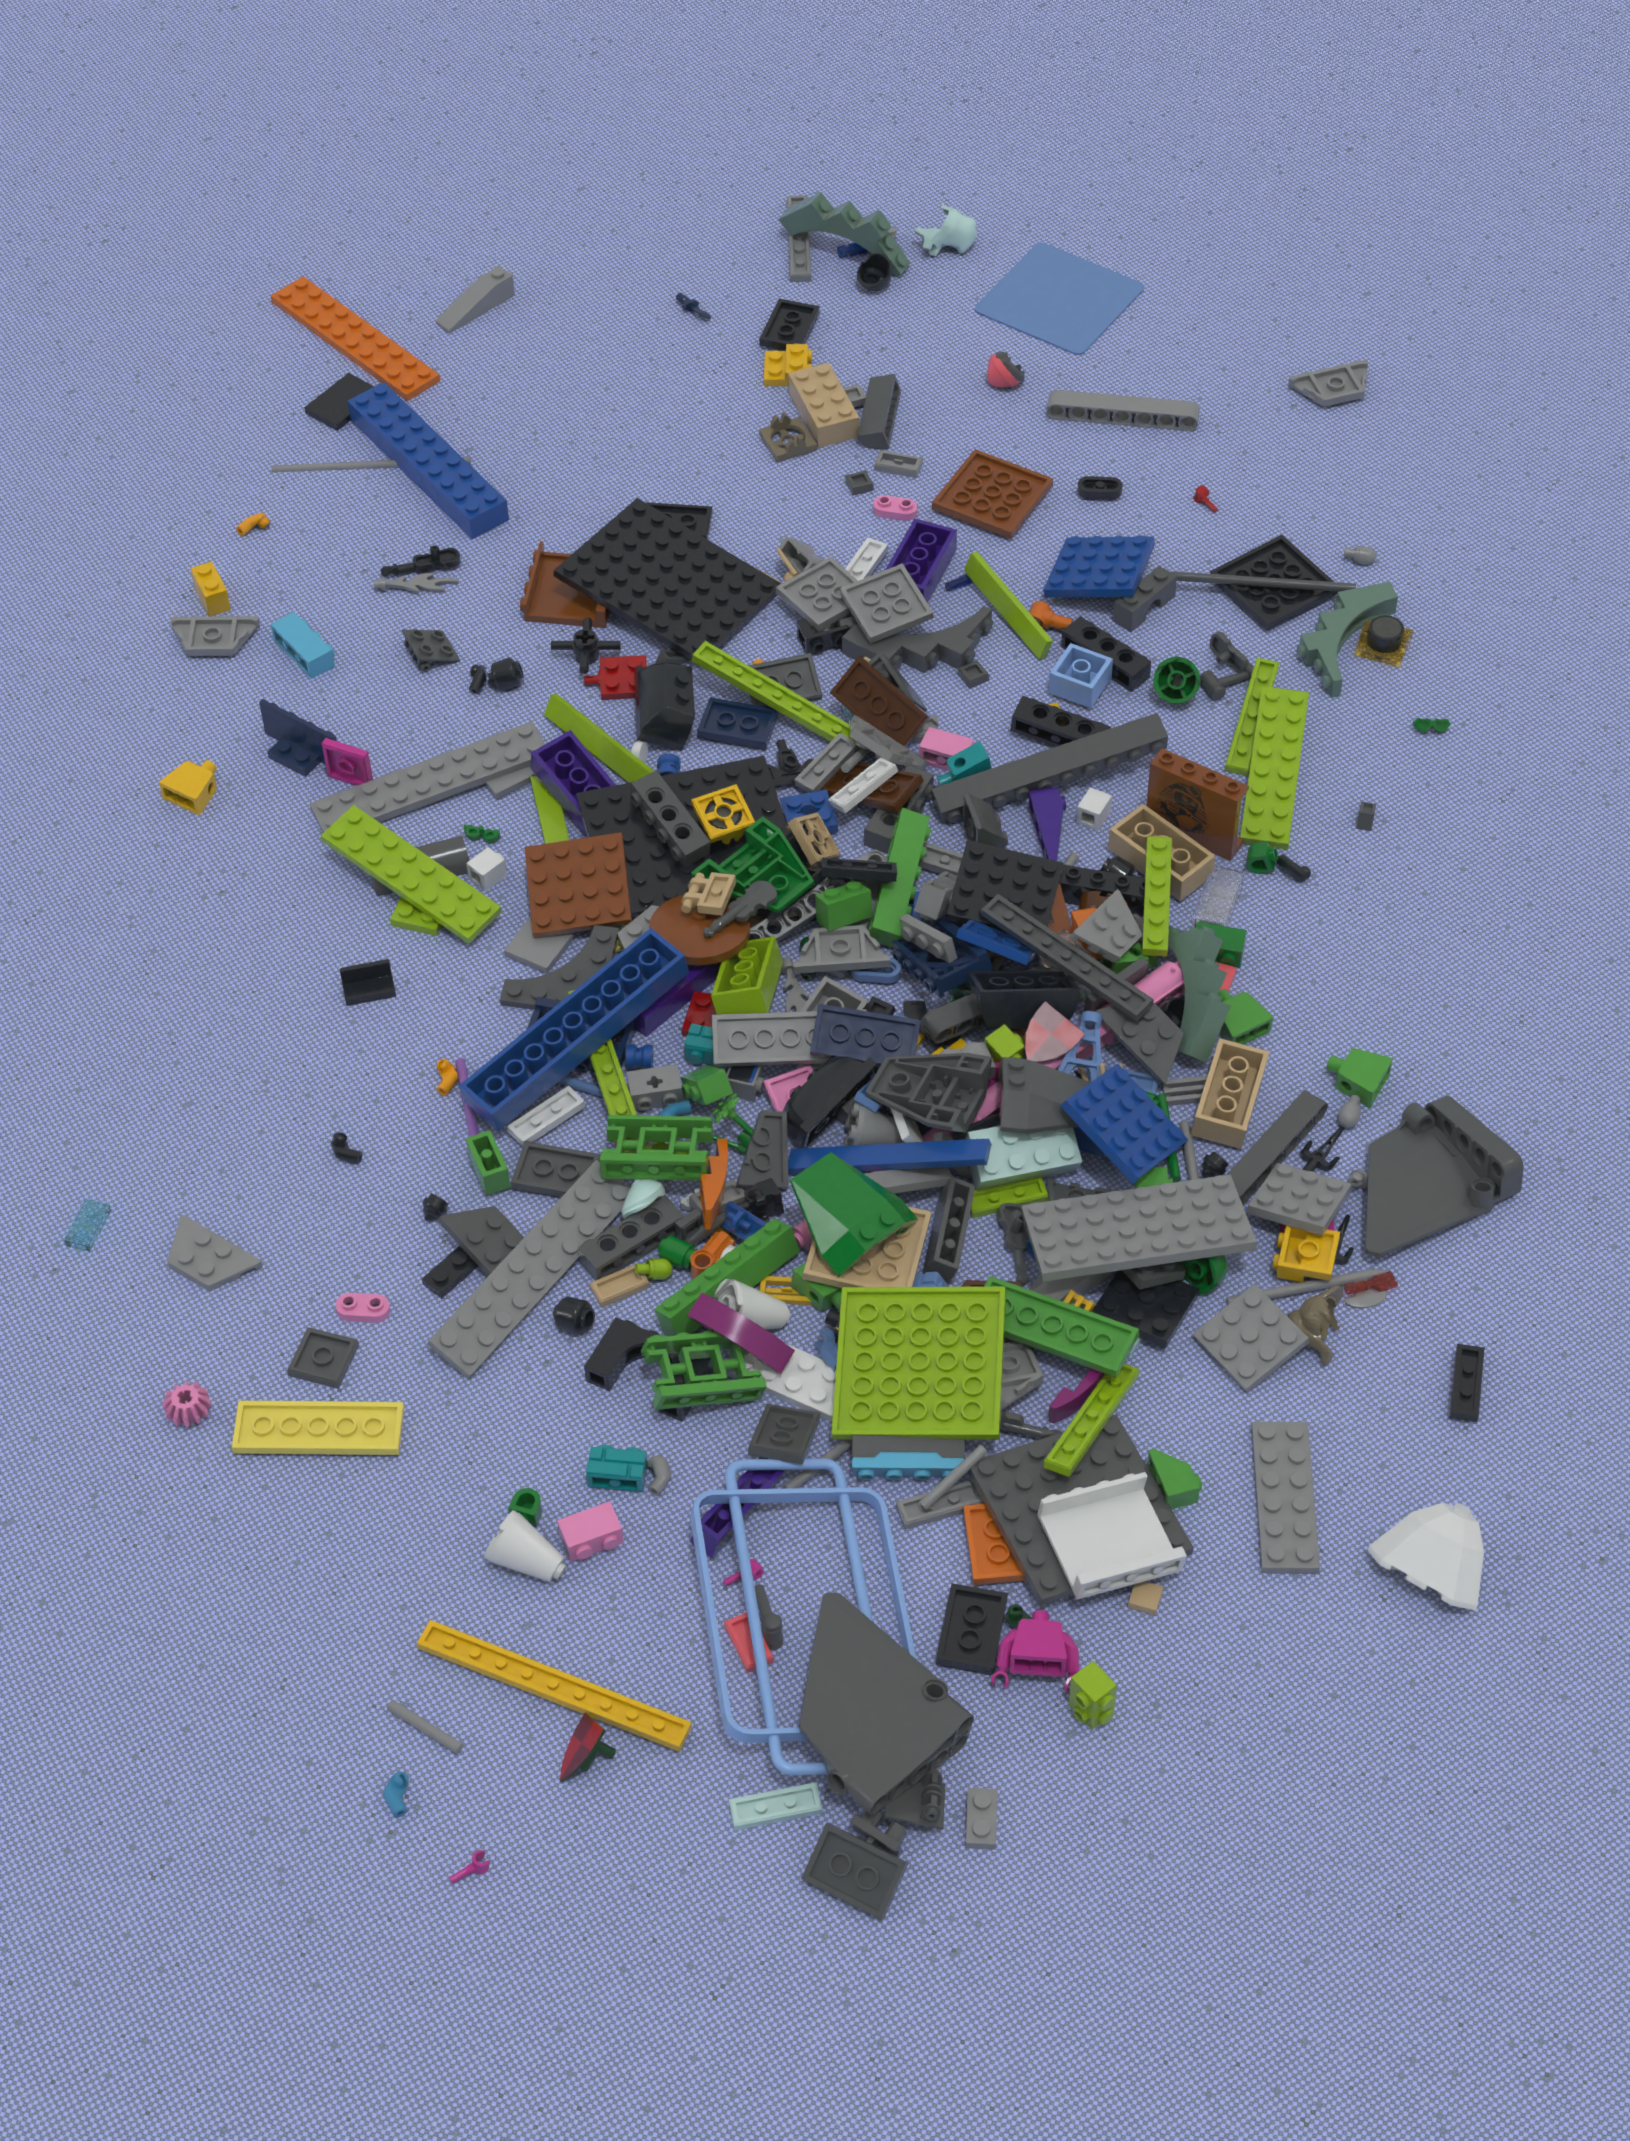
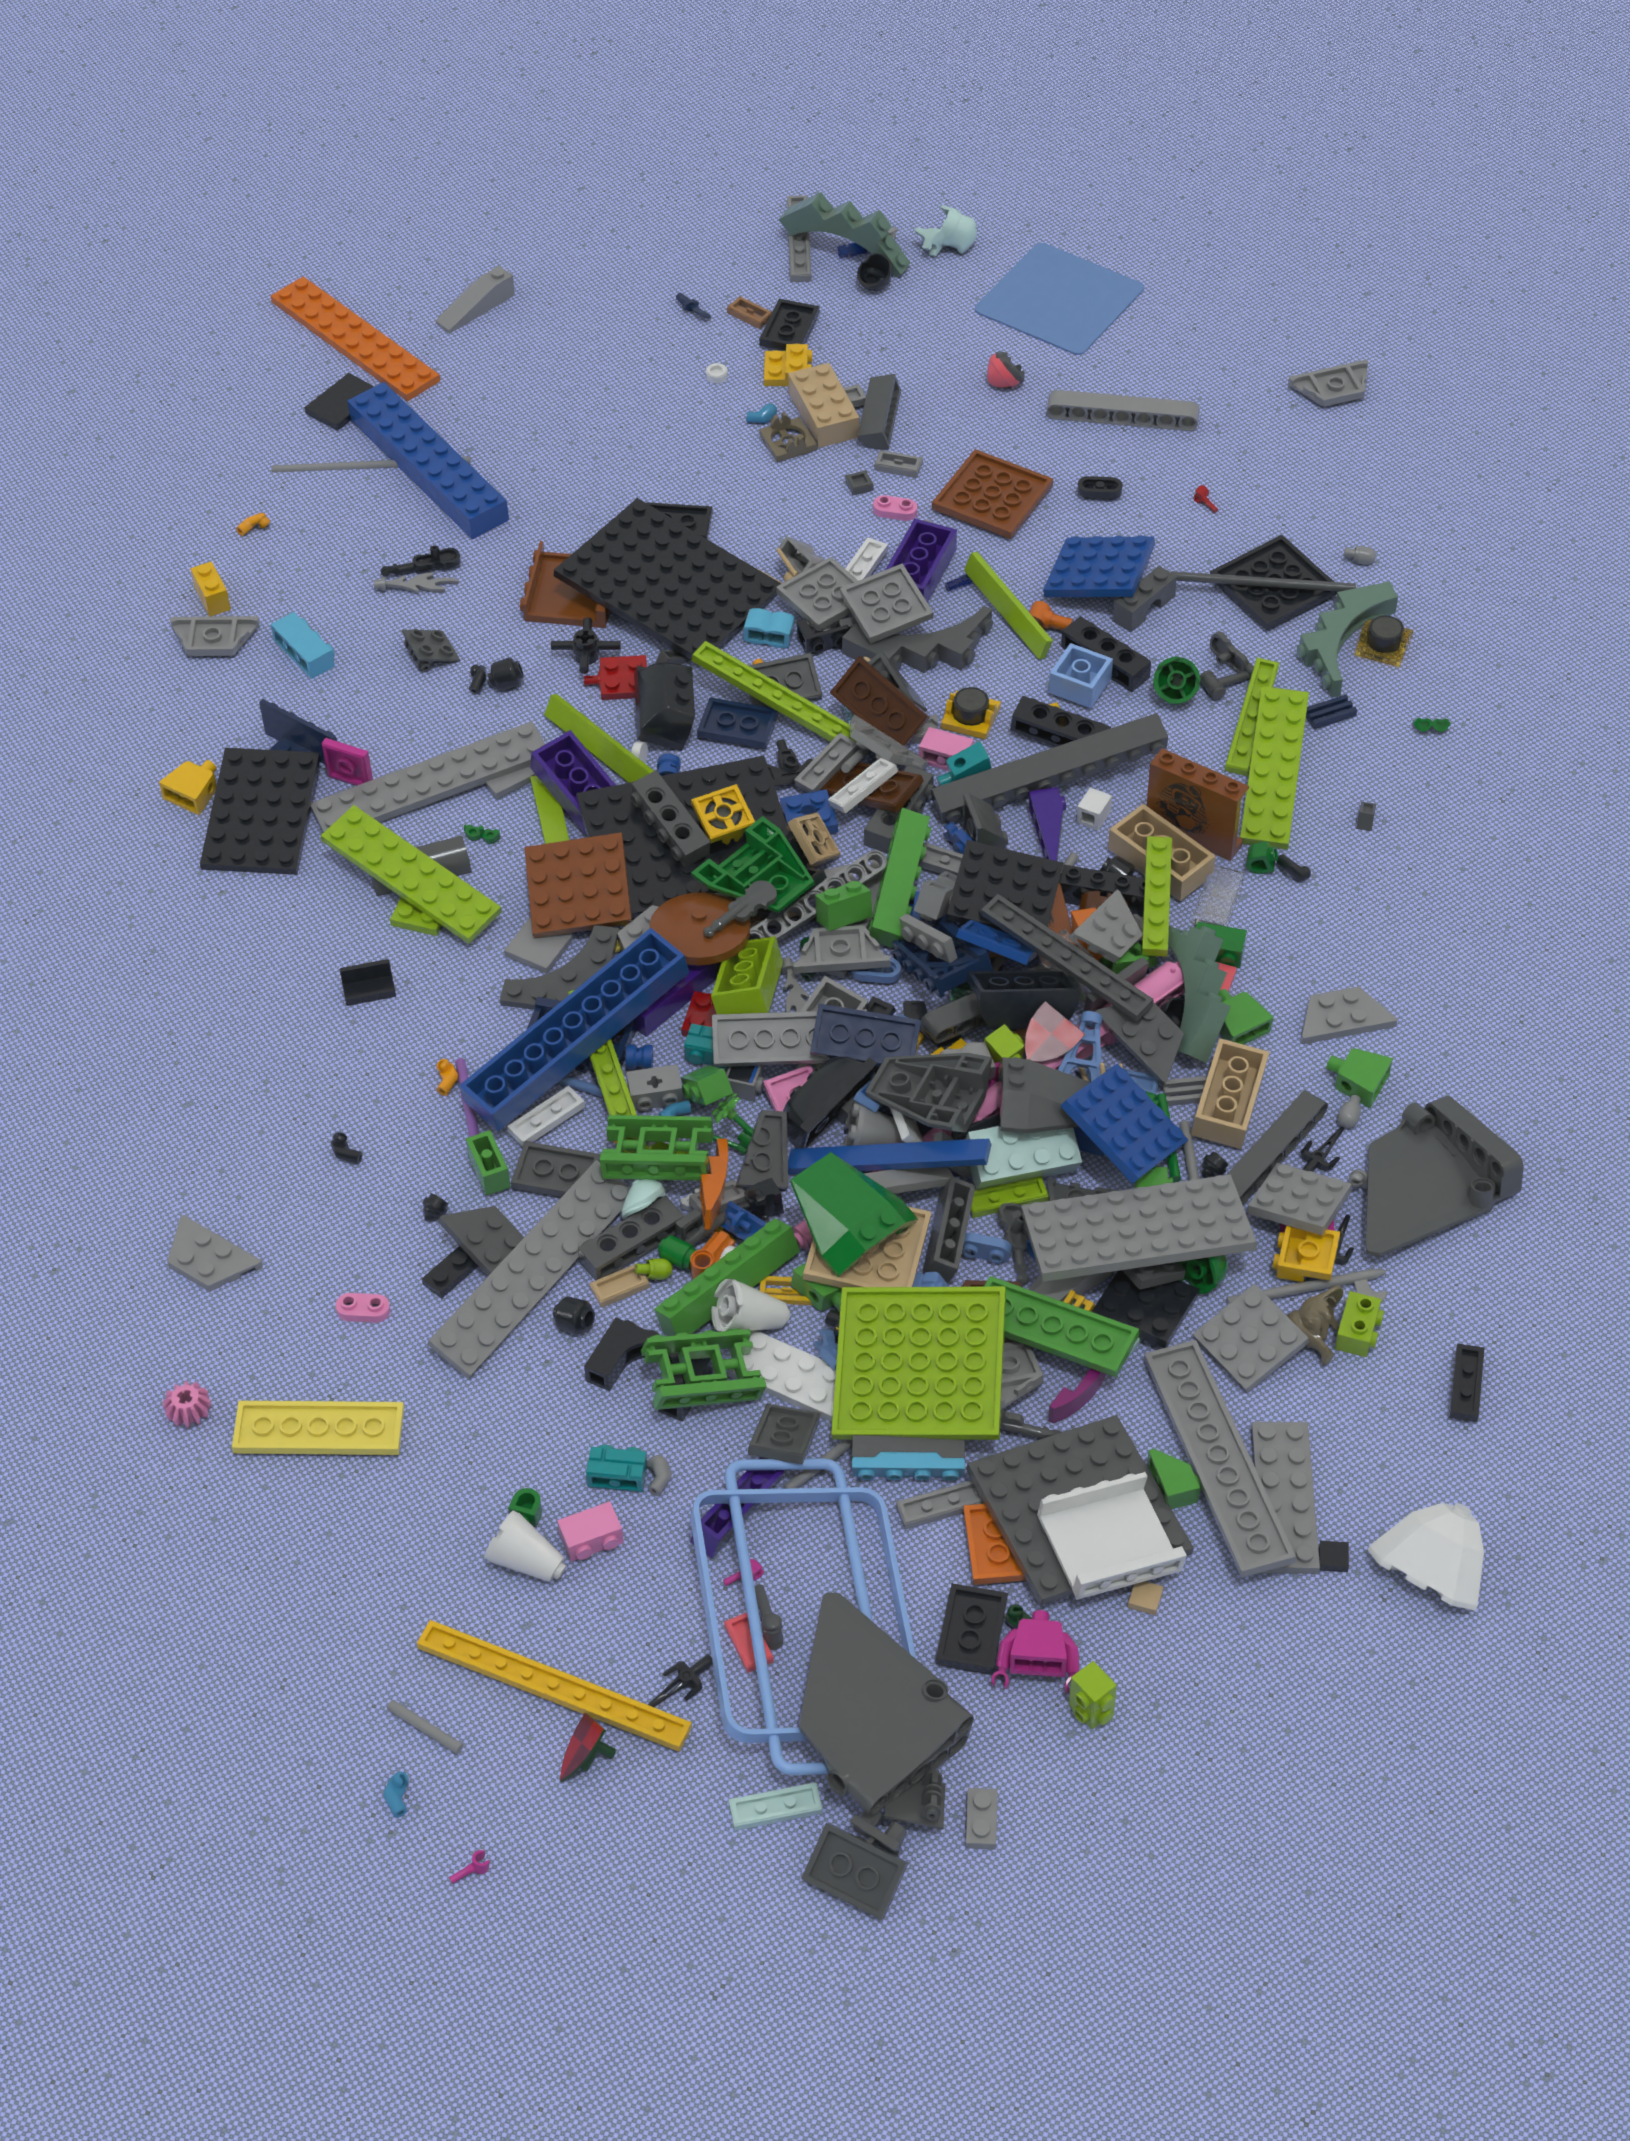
clear light blue plate [64,1199,111,1252] -> none
dark grey tile [287,1327,359,1389] -> none
white brick [466,847,507,892] -> none
tan plate [681,872,736,916] -> none
magenta slope [687,1293,795,1374] -> none
black plate [821,857,897,884] -> none
light grey bar [919,1444,988,1510] -> none
dark grey tile [957,660,989,689] -> none
lime tile [1044,1364,1139,1477] -> none
clear red piece [1344,1271,1398,1295] -> none
none -> black plate [200,748,321,875]
none -> black piece [647,1654,713,1707]
none -> white tile [706,363,728,384]
none -> medium nougat tile [727,296,772,330]
none -> medium azure brick [743,608,795,648]
none -> dark azure arm [747,403,777,423]
none -> piece [941,687,1001,740]
none -> blue plate [944,822,973,854]
none -> medium blue plate [962,1232,1012,1264]
none -> light grey plate [1144,1340,1296,1578]
none -> light grey wing [1301,986,1397,1044]
none -> dark blue tile [1306,694,1357,729]
none -> black tile [1319,1540,1349,1572]
none -> lime brick [1335,1291,1384,1358]

